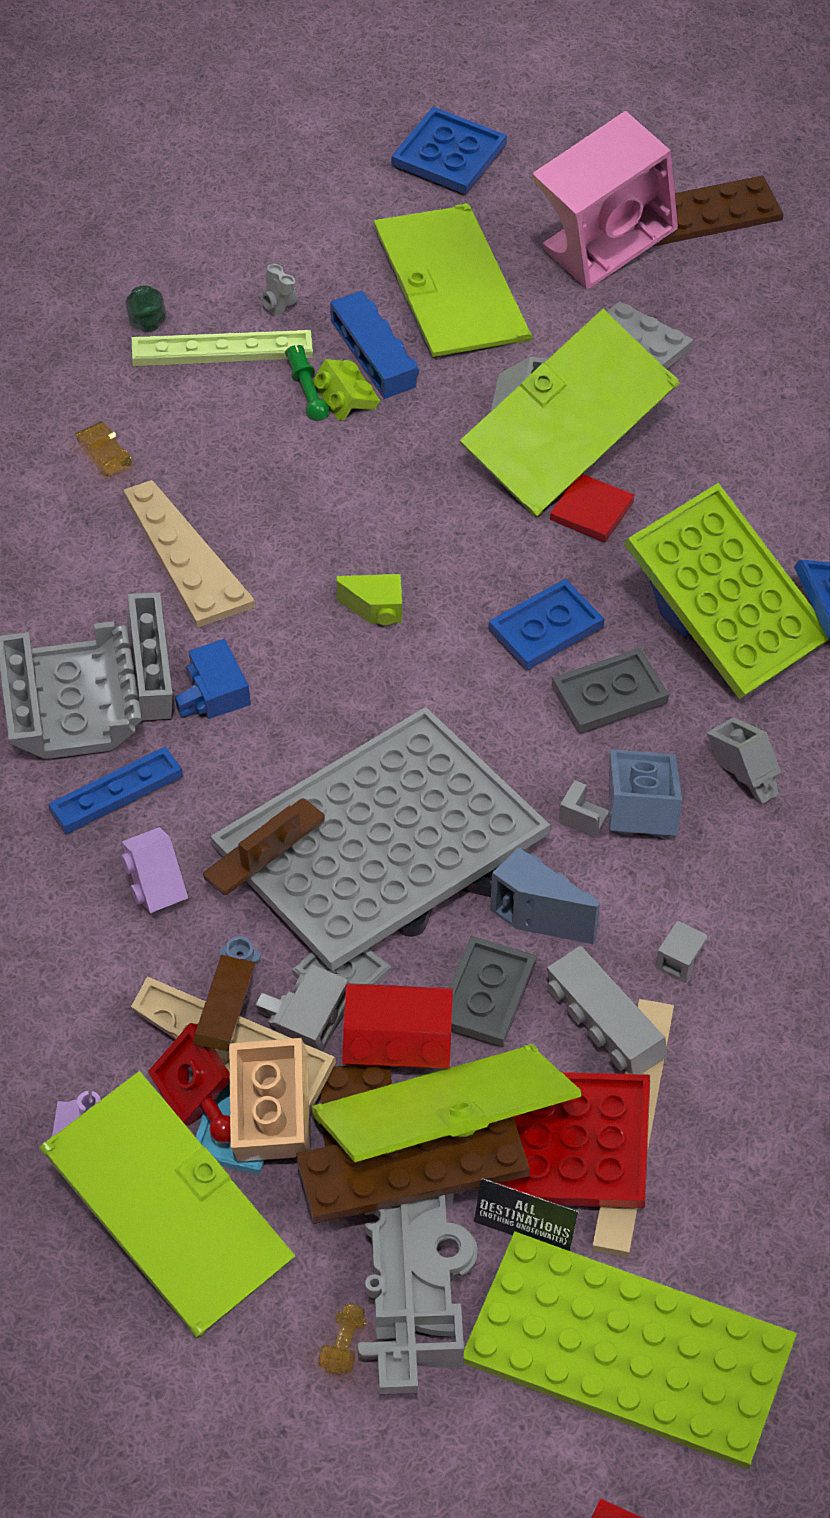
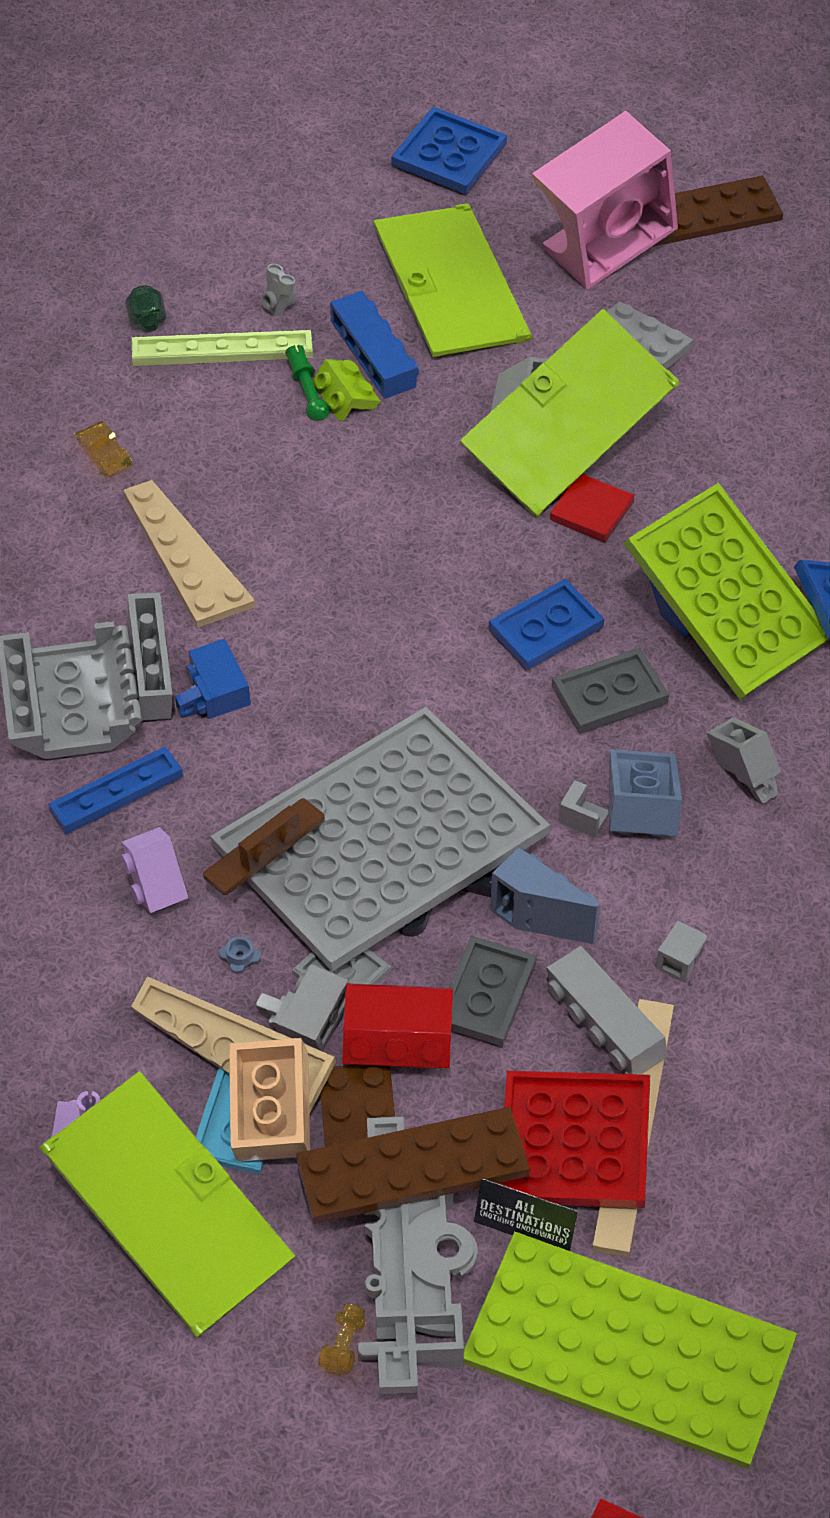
red plate [148,1023,231,1144] -> none
reddish brown tile [193,955,255,1051] -> none
lime door [312,1044,582,1162] -> none
lime slope [337,574,402,625] -> none

